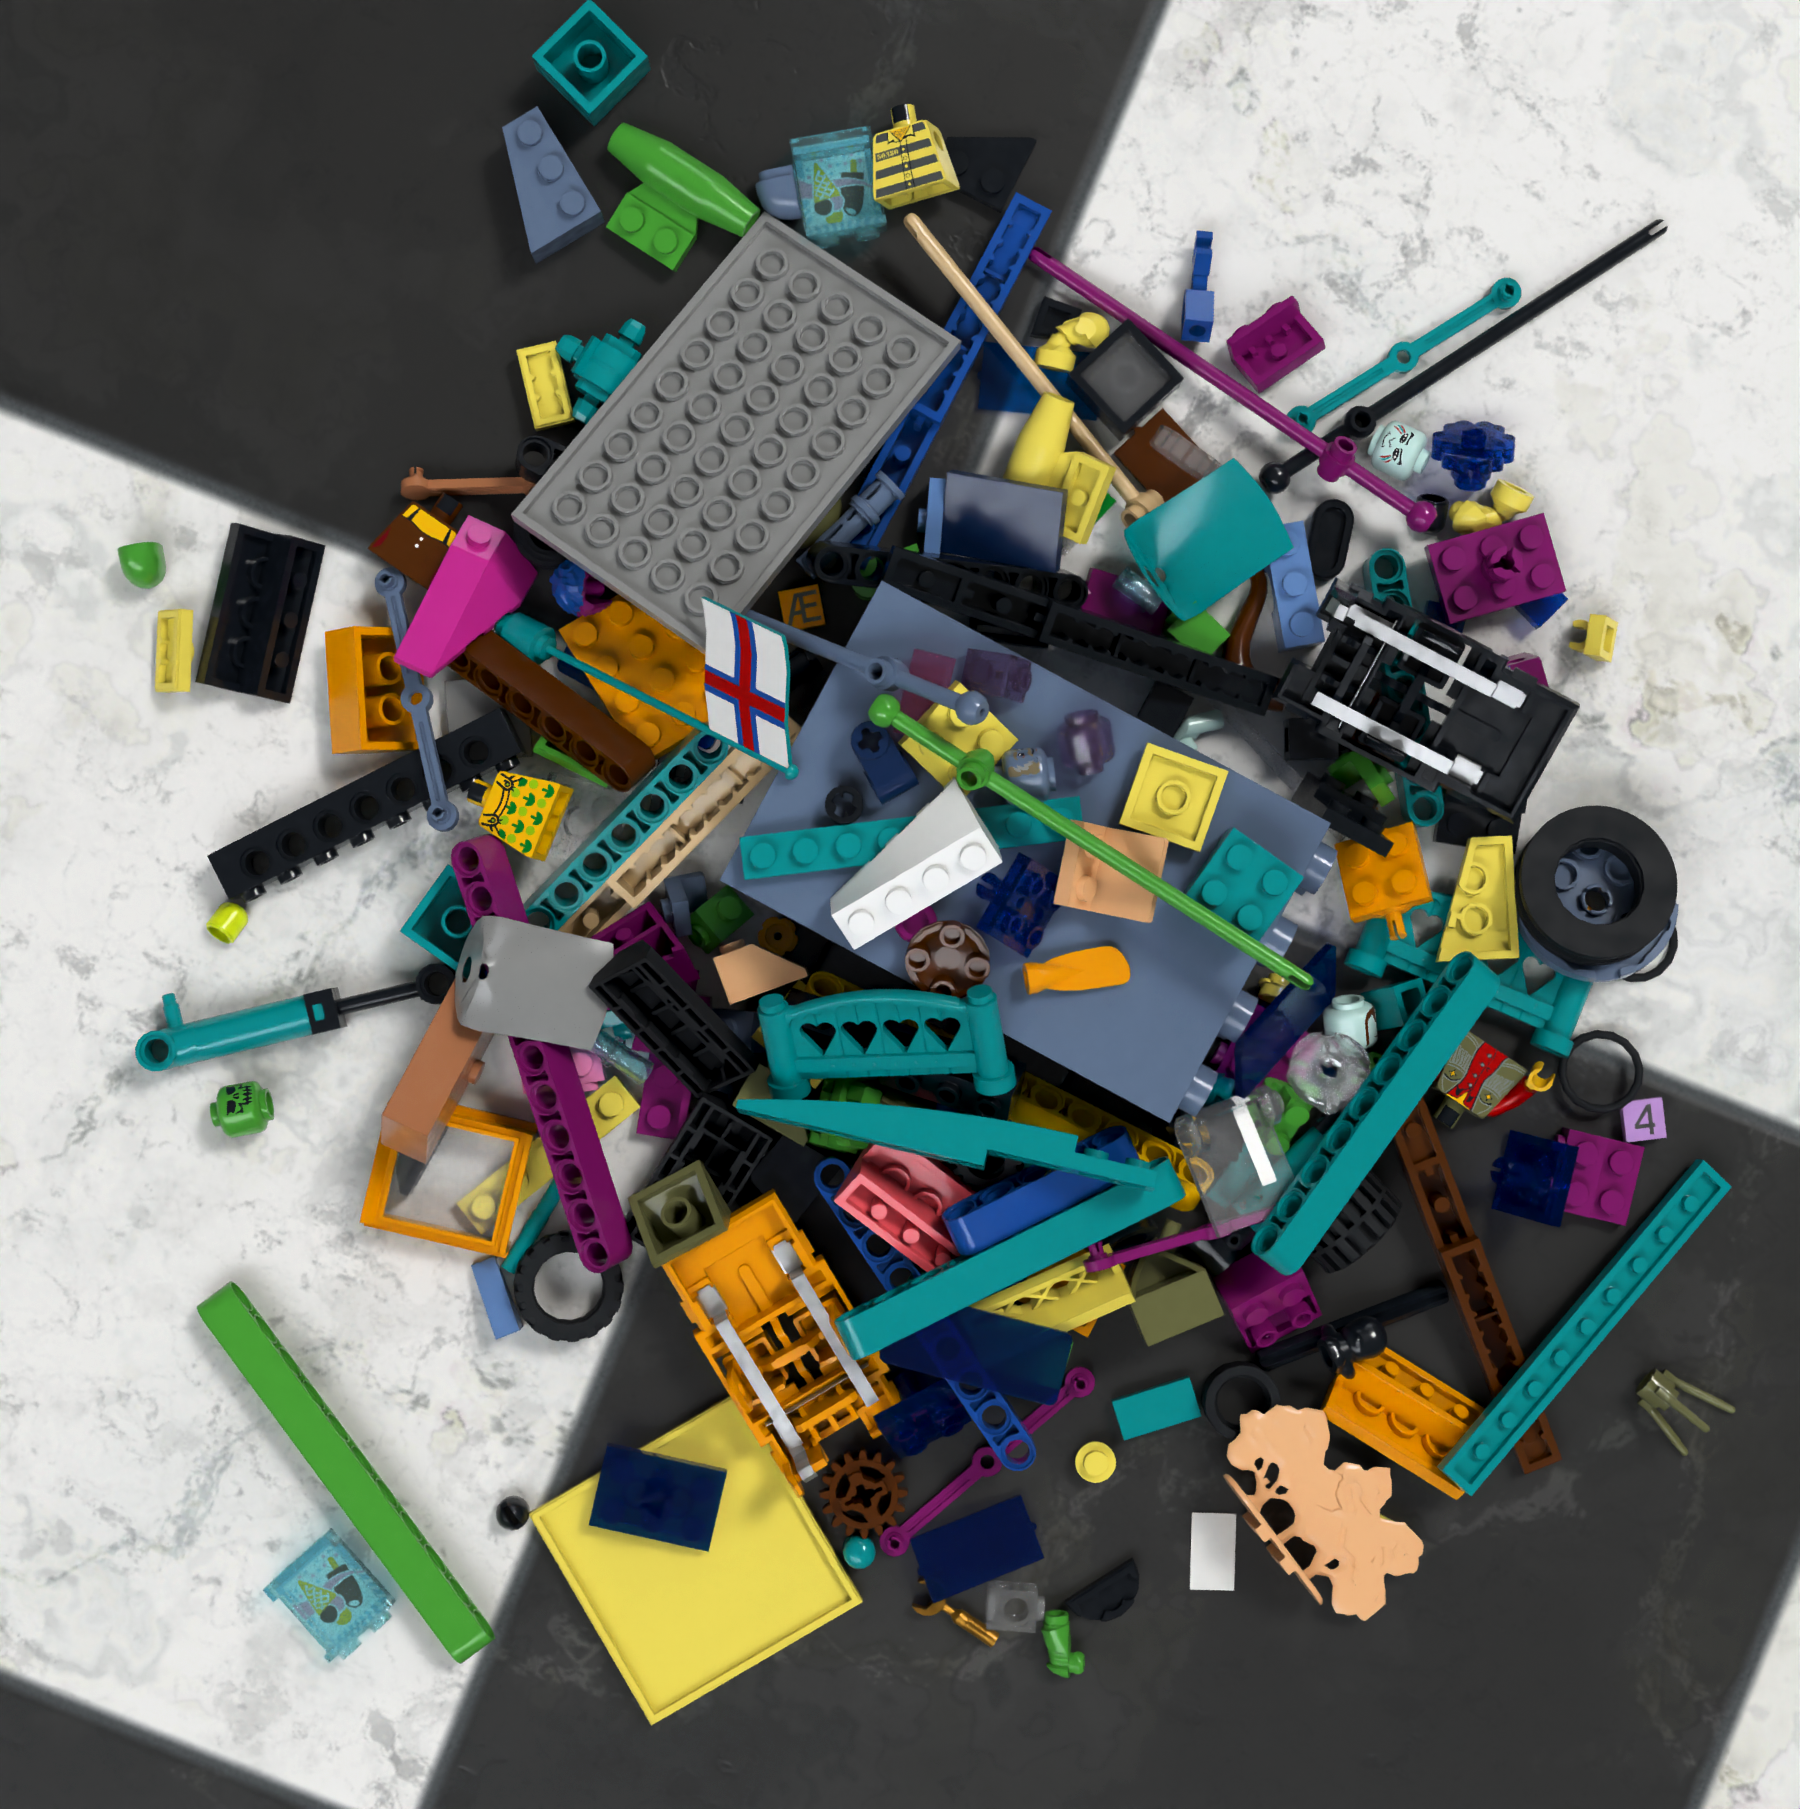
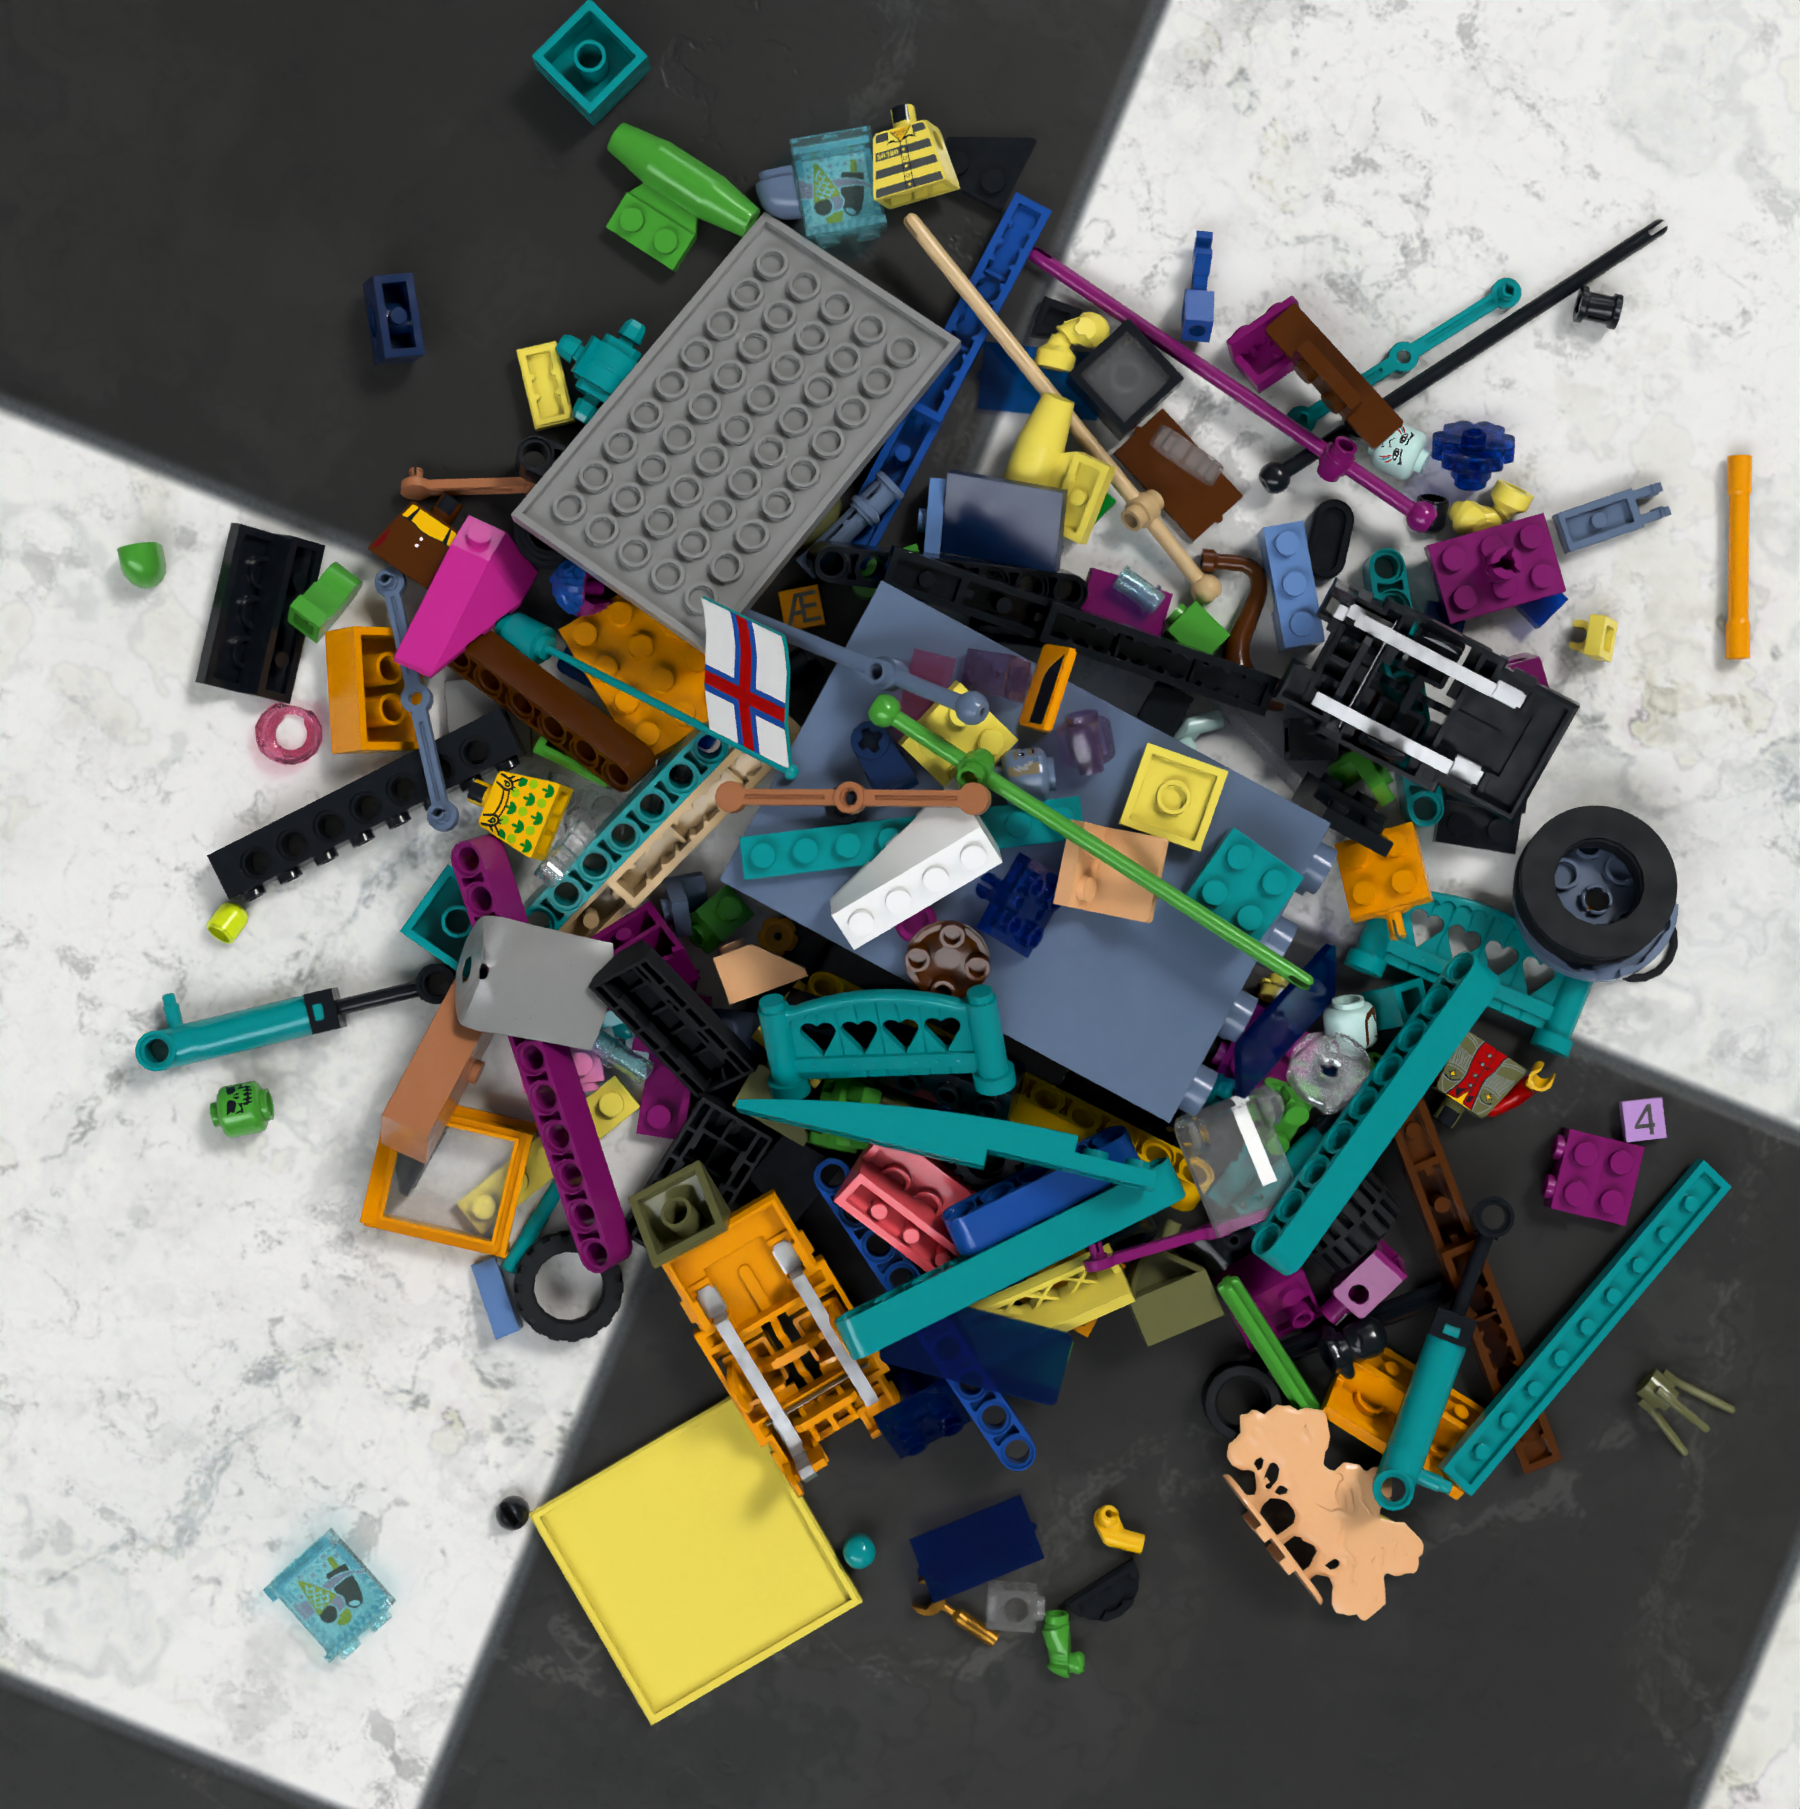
light yellow plate [155,609,194,693] -> none
bright green beam [197,1281,495,1664] -> none
sand blue wedge [502,106,605,264] -> none
clear blue plate [589,1443,727,1552] -> none
reddish brown gear [819,1447,908,1539] -> none
magenta piece [879,1366,1095,1557] -> none
light orange piece [1022,946,1130,995] -> none
light yellow plate [1075,1441,1116,1483] -> none
teal tile [1111,1376,1201,1441] -> none
teal piece [1124,458,1294,621] -> none
white sticker [1190,1512,1236,1591] -> none
light yellow wing [1435,835,1520,962] -> none
clear blue plate [1490,1130,1579,1227] -> none
black piece [1558,1030,1644,1113] -> none
none -> clear pink piece [255,702,322,765]
none -> bright green leg [287,562,363,644]
none -> dark blue brick [363,272,425,366]
none -> clear beam [534,819,596,889]
none -> nougat piece [715,781,992,816]
none -> light orange slope [1019,644,1077,734]
none -> yellow arm [1094,1505,1145,1554]
none -> bright green axle [1217,1275,1321,1410]
none -> reddish brown bracket [1265,304,1403,450]
none -> magenta torso [1319,1239,1408,1326]
none -> teal piece [1372,1196,1515,1511]
none -> sand blue hinge [1552,482,1671,554]
none -> black bush [1573,286,1623,330]
none -> light orange piece [1725,455,1752,660]

